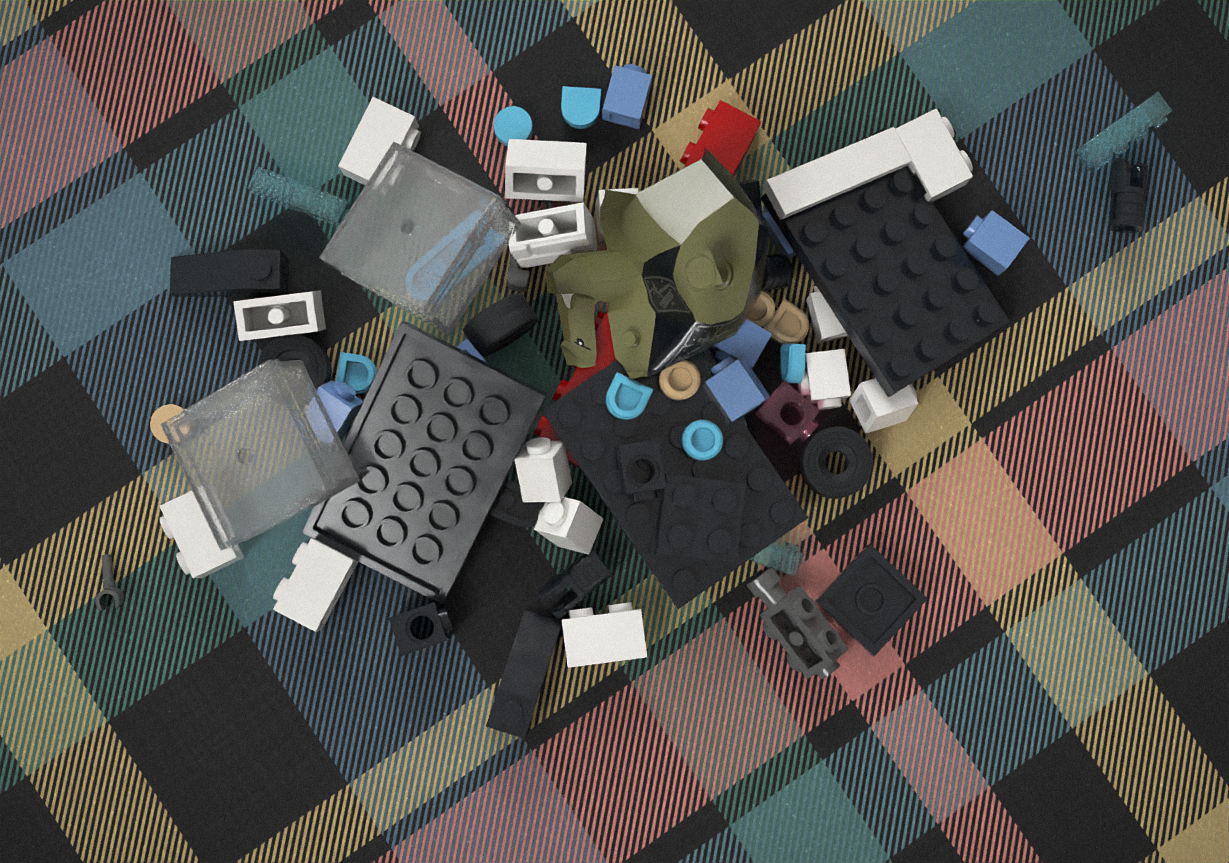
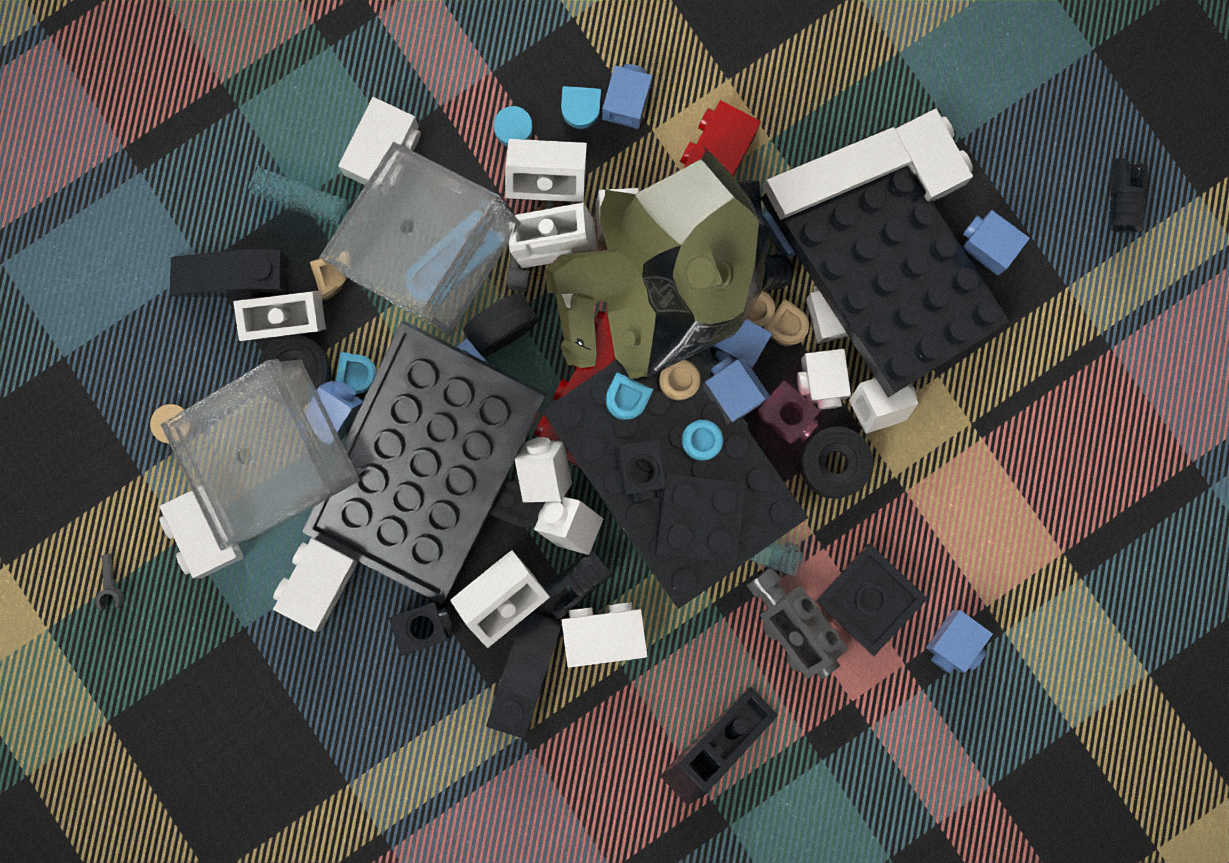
medium azure tile [780,344,806,383] -> none
clear light blue piece [1075,92,1172,171] -> none
none -> tan tile [310,250,351,301]
none -> white brick [450,550,550,648]
none -> black slope [660,687,778,805]
none -> medium blue brick [926,610,993,674]

